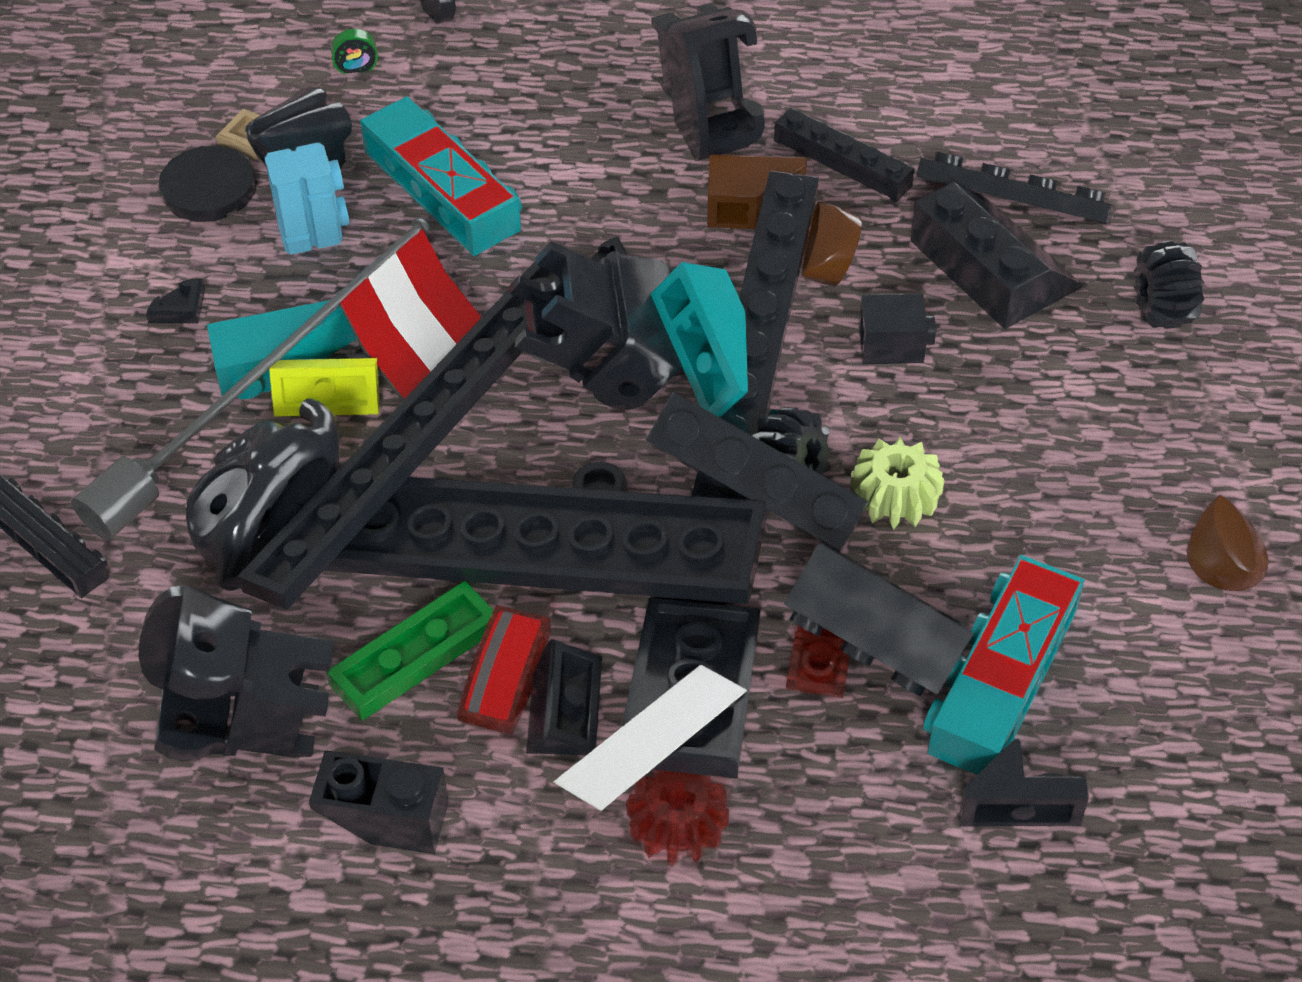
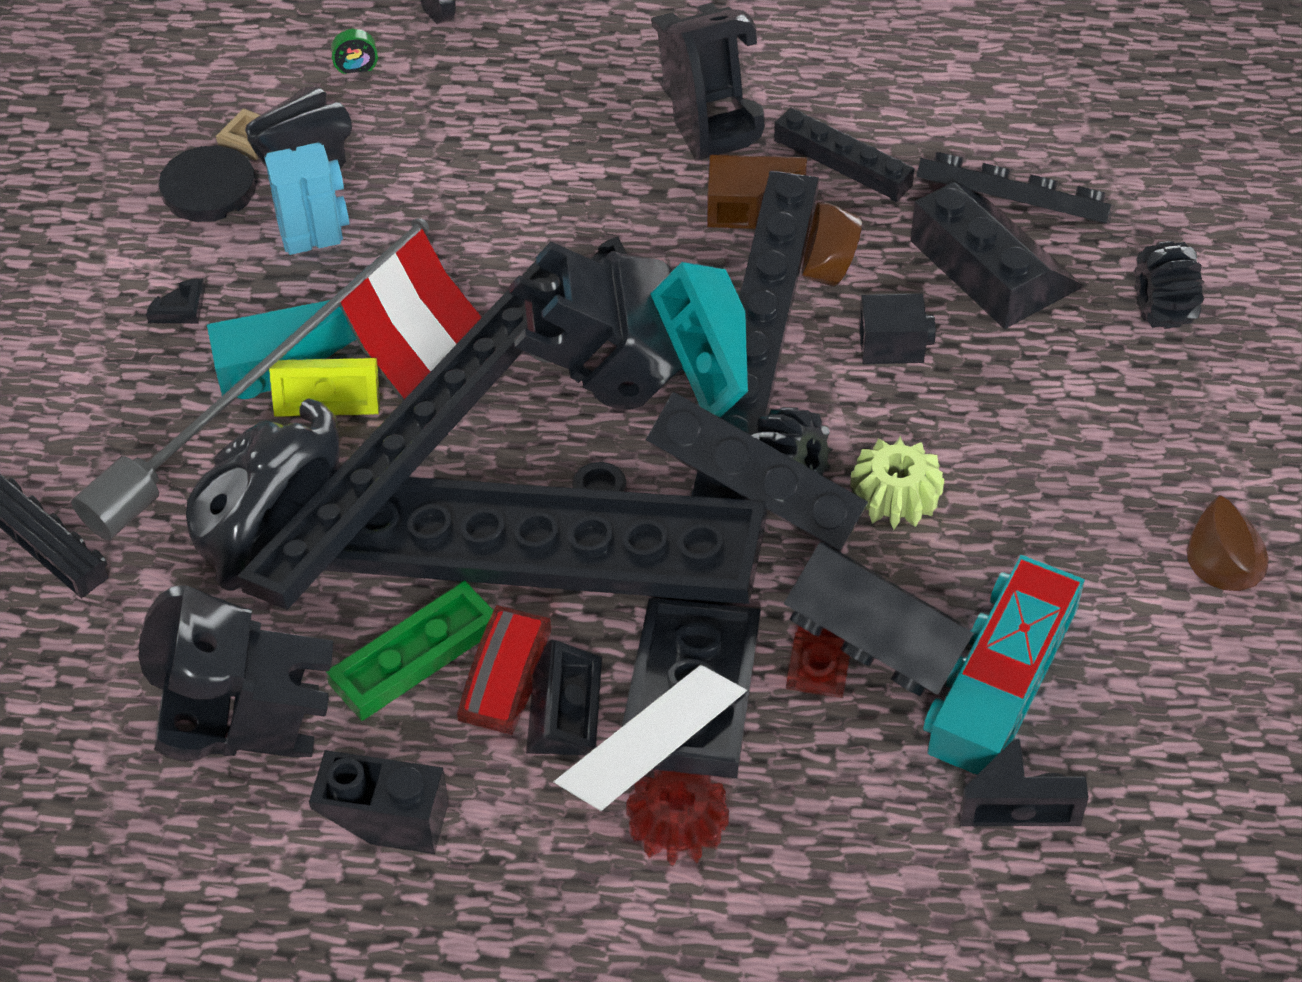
teal brick [360,96,522,256] -> none

